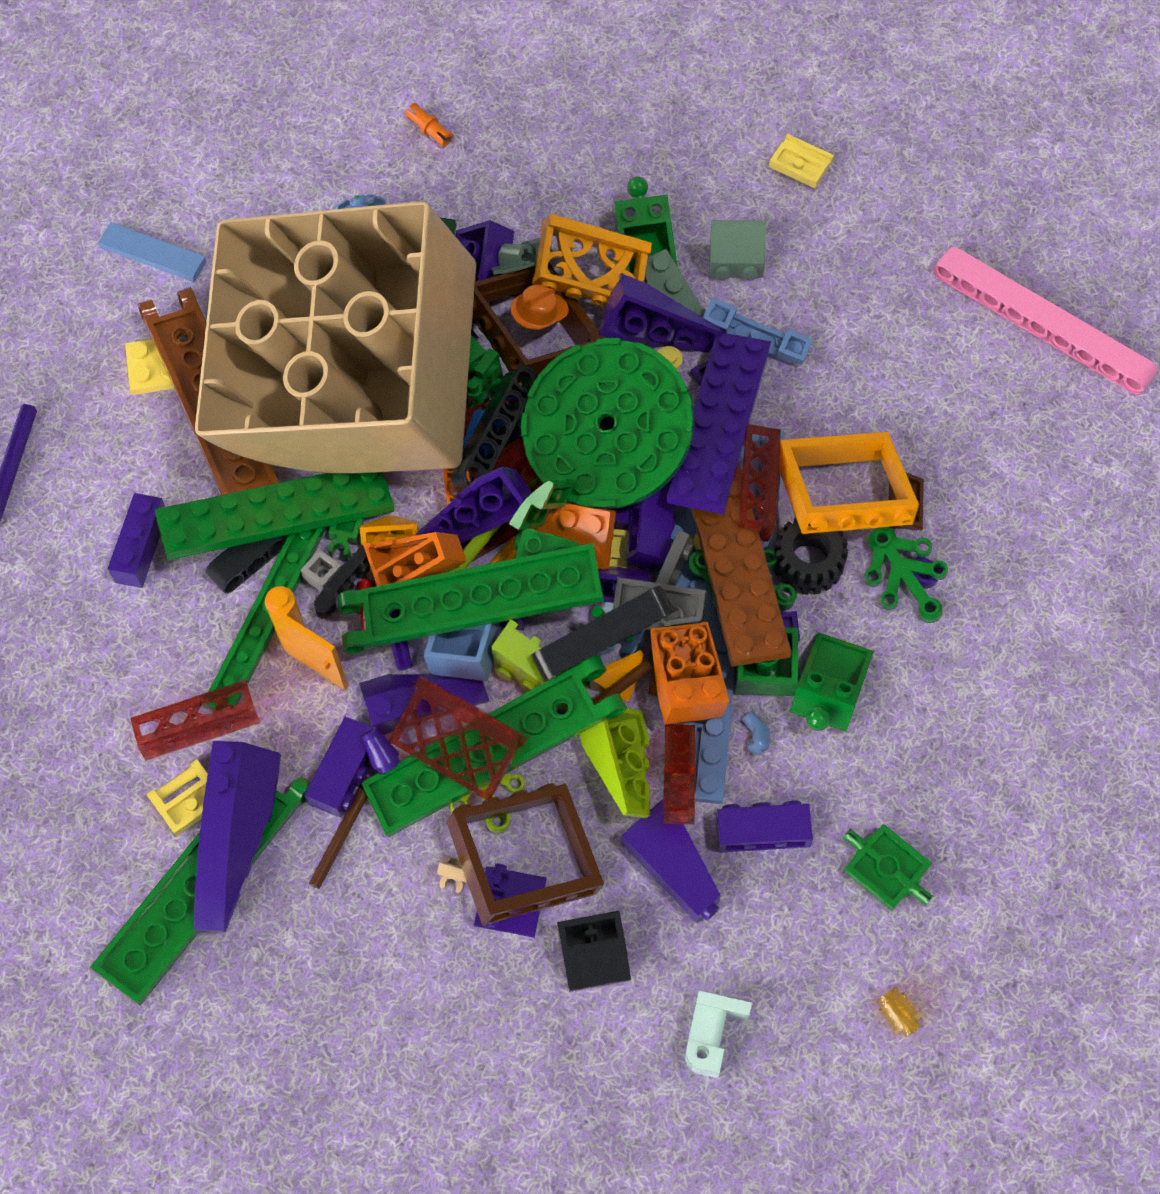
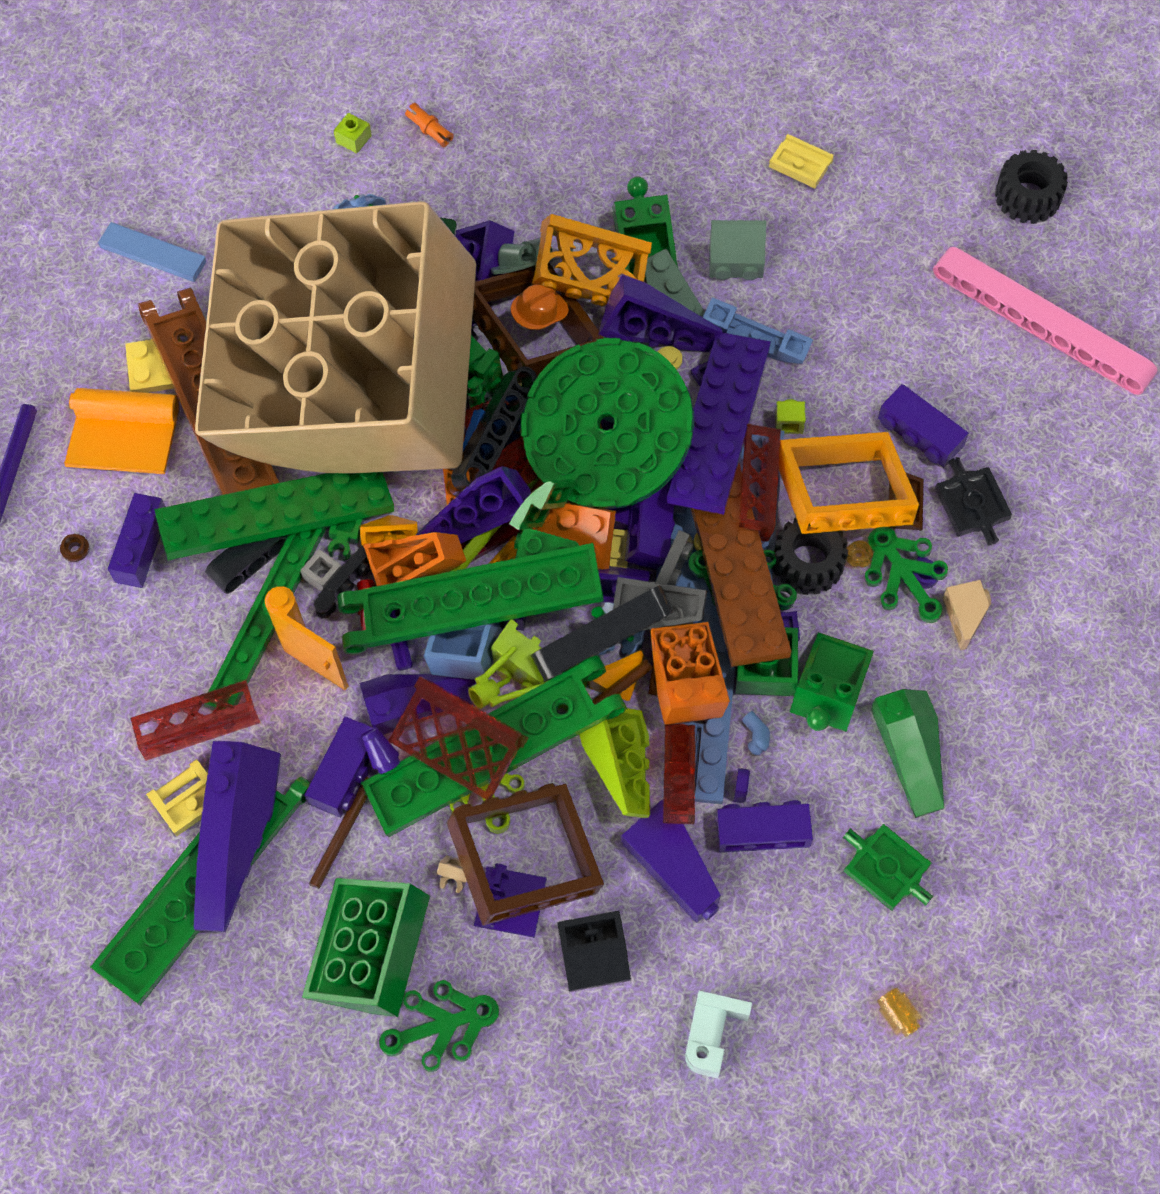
none -> reddish brown plate [60,534,90,562]
none -> light orange door [64,388,179,474]
none -> green slope [302,878,430,1017]
none -> lime plate [333,112,372,153]
none -> green plant [379,980,499,1072]
none -> lime plant [468,646,544,709]
none -> dark purple tile [733,768,750,803]
none -> lime plate [775,399,806,434]
none -> clear yellow plate [847,540,873,568]
none -> green wedge [871,689,944,818]
none -> dark purple brick [878,384,969,468]
none -> black plate [935,457,1012,546]
none -> tan slope [942,580,991,651]
none -> black tyre [995,150,1068,224]

